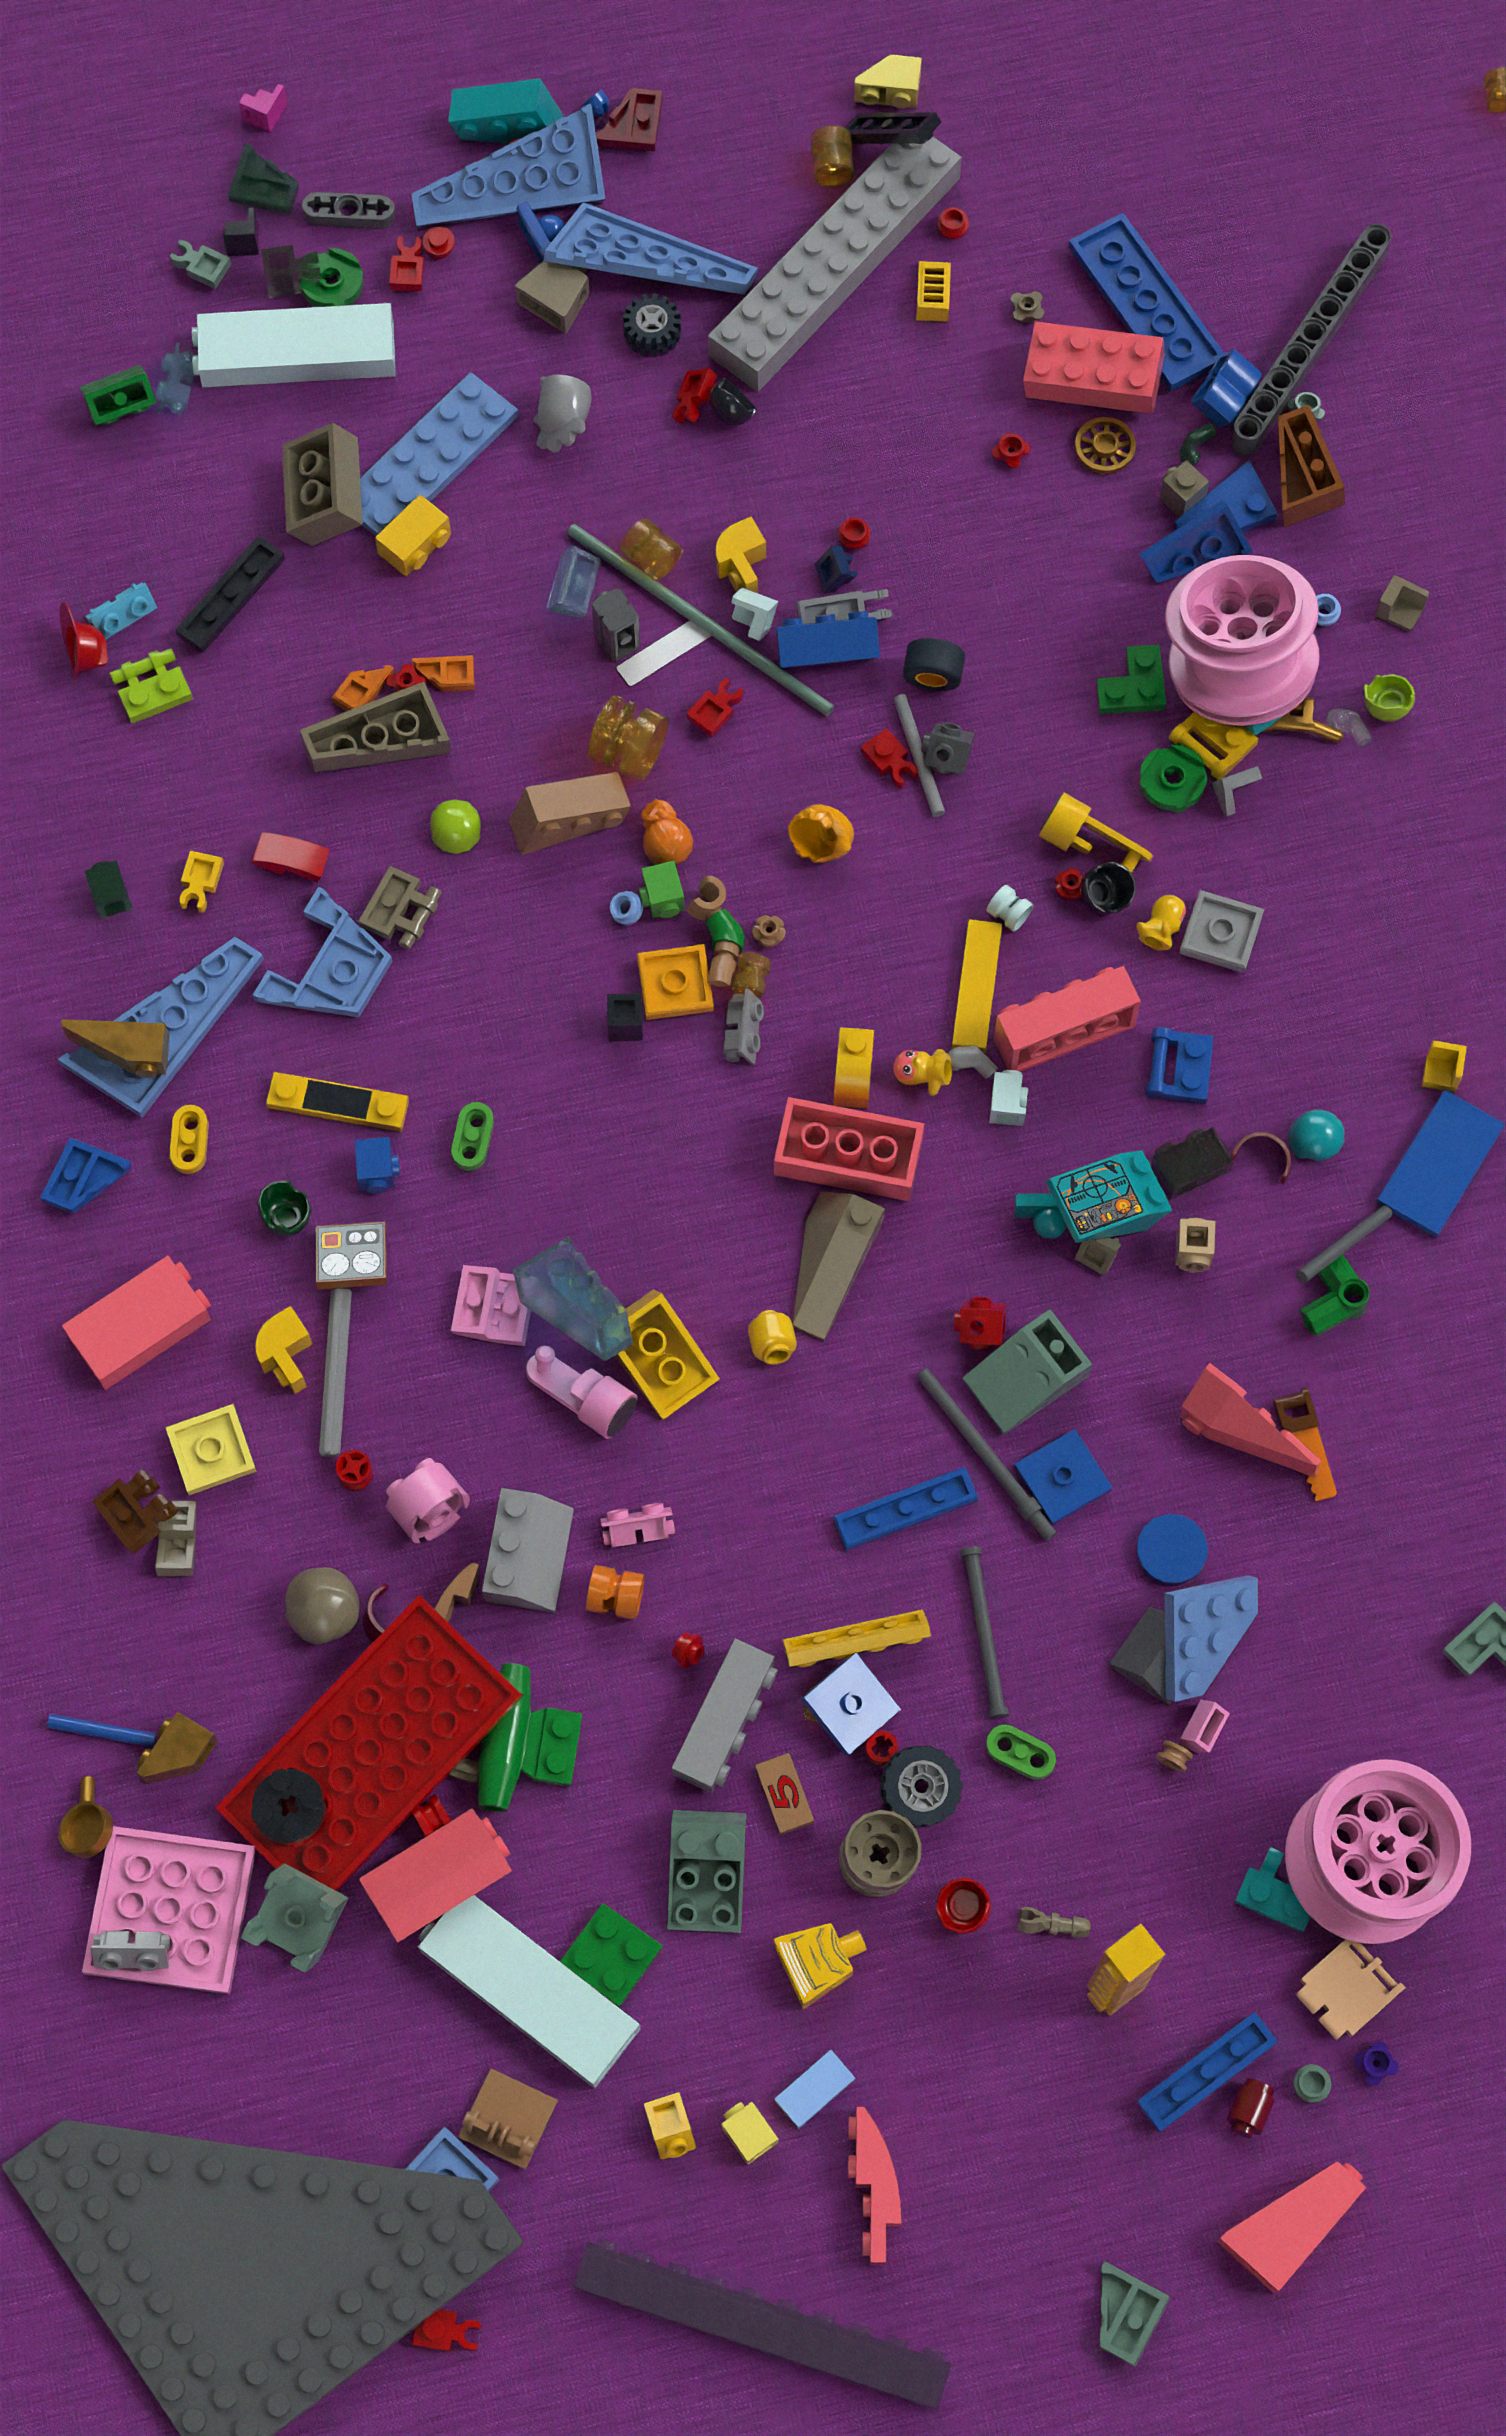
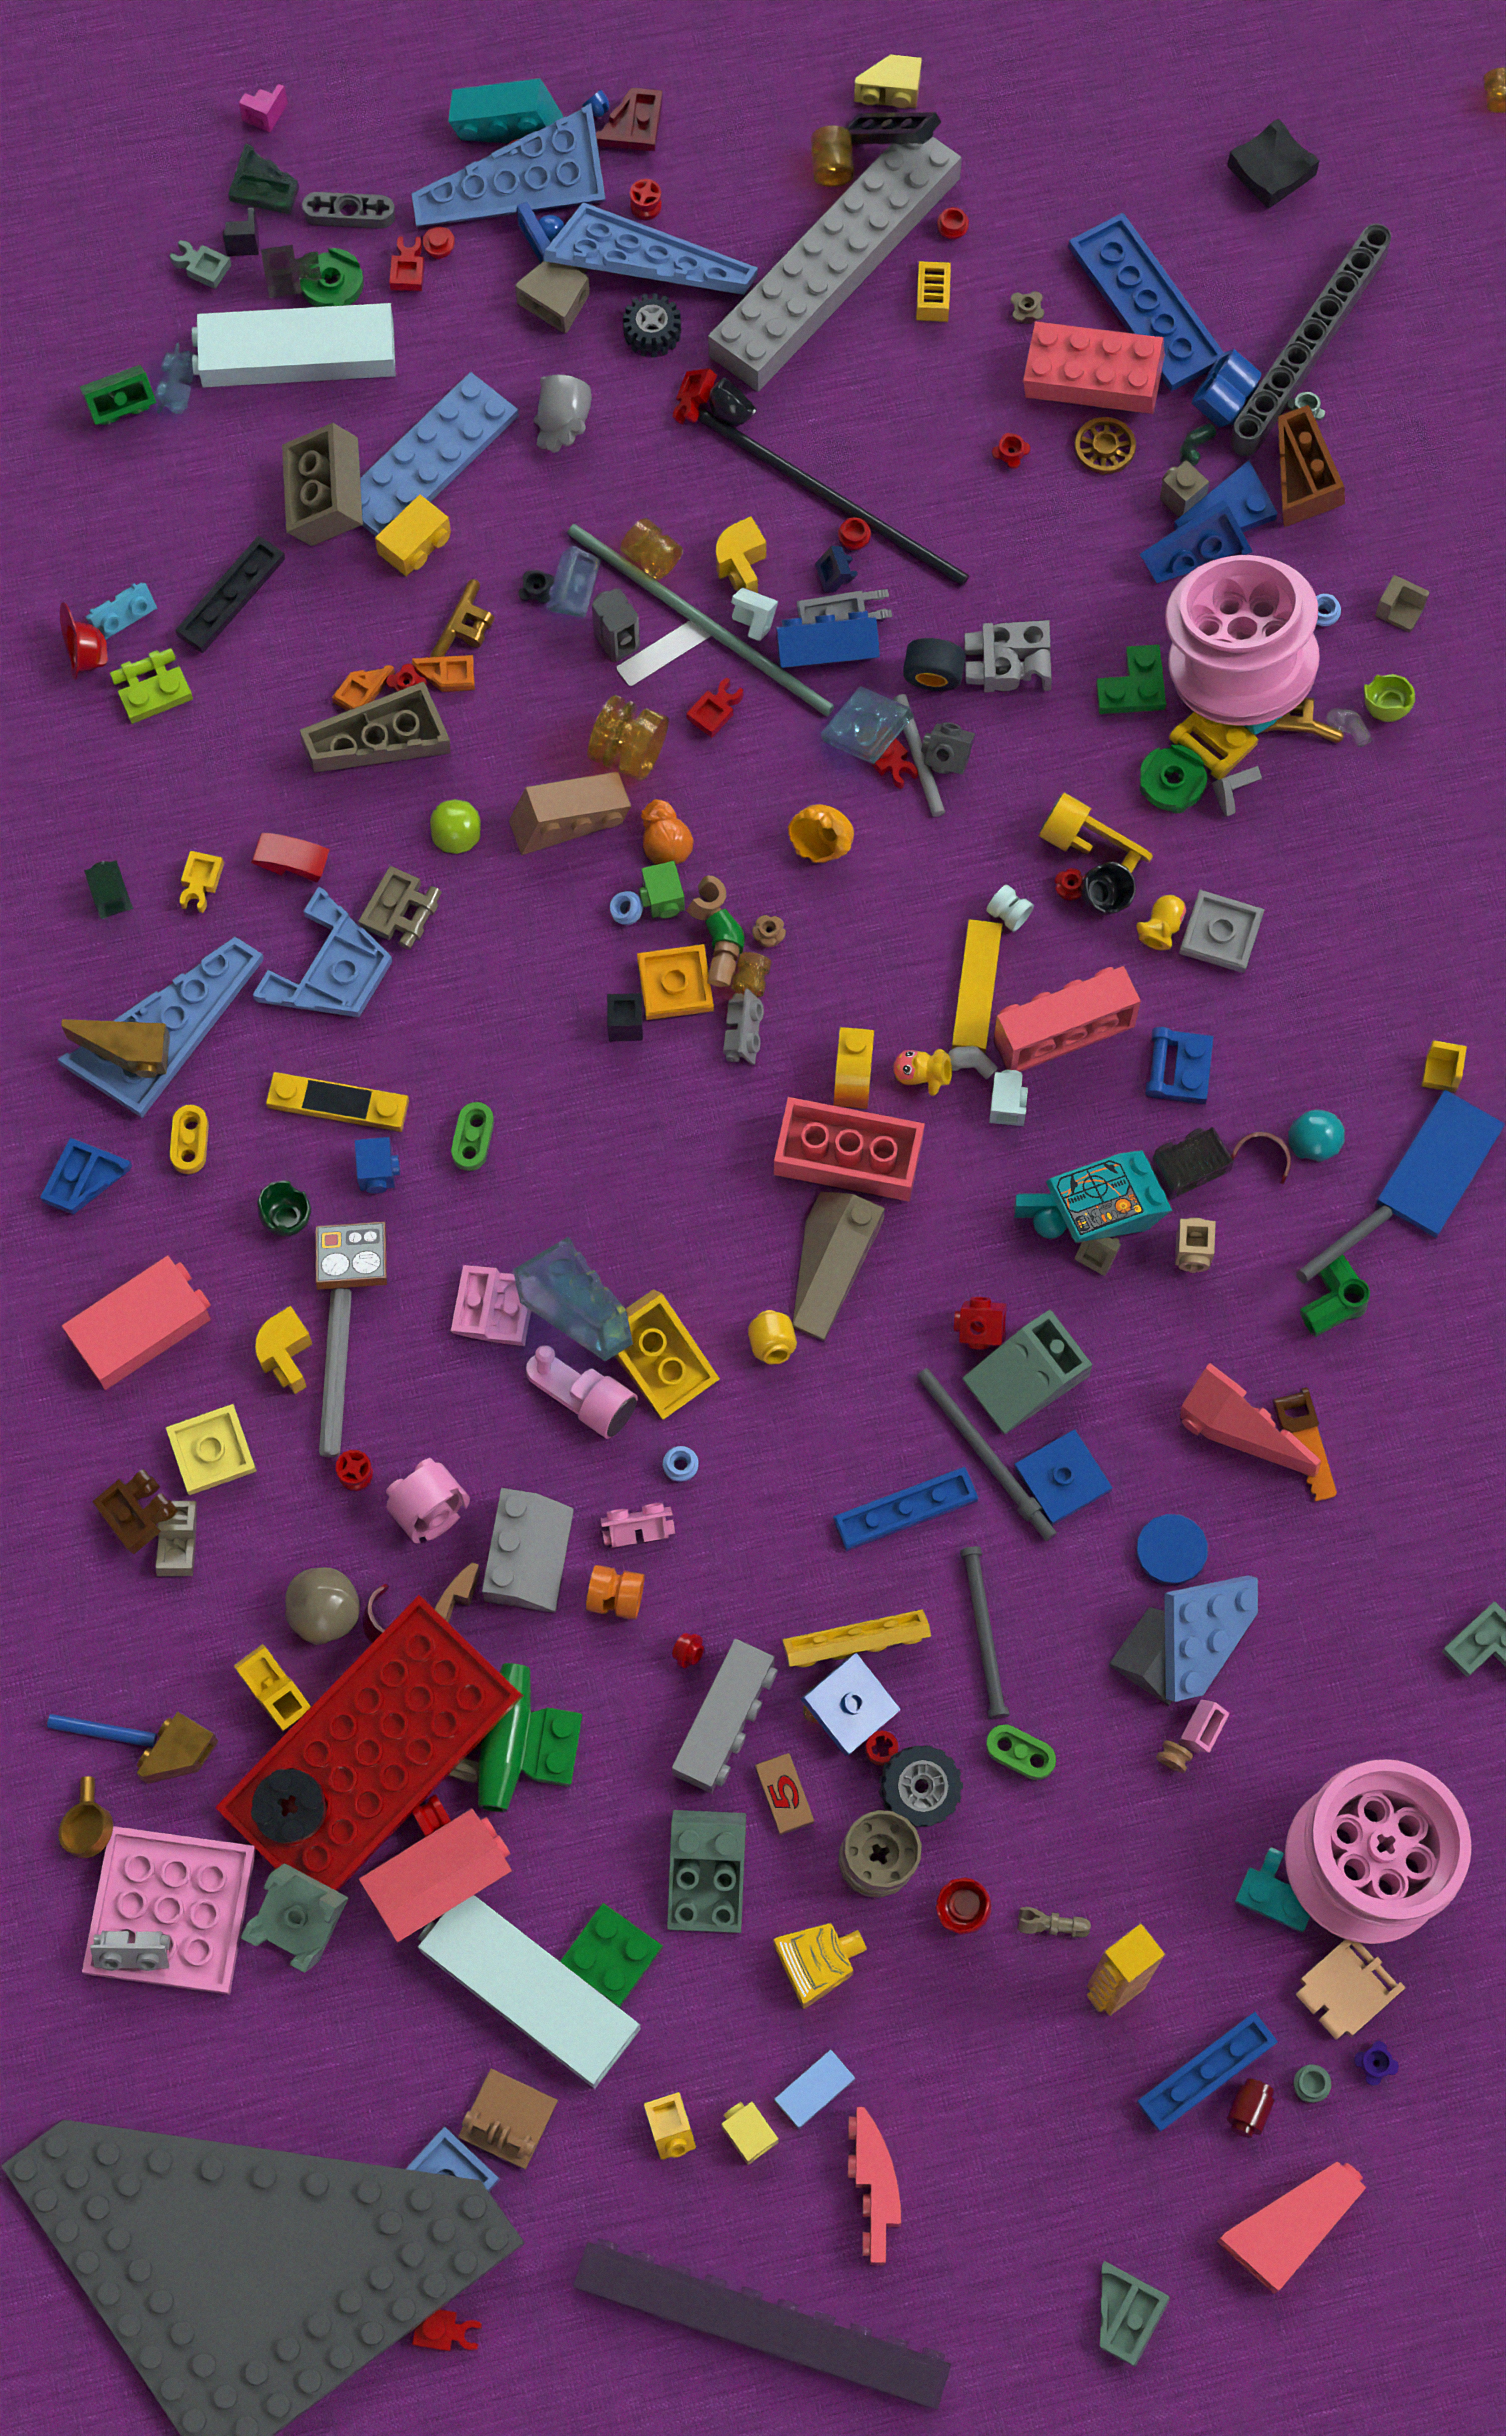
none -> yellow brick [234,1644,311,1731]
none -> pearl gold piece [430,579,495,657]
none -> black plate [519,570,555,604]
none -> red wheel [630,179,662,220]
none -> light blue plate [663,1446,698,1482]
none -> black piece [697,408,969,586]
none -> clear light blue plate [820,686,914,764]
none -> light grey hips [965,620,1052,692]
none -> black brick [1227,119,1320,209]

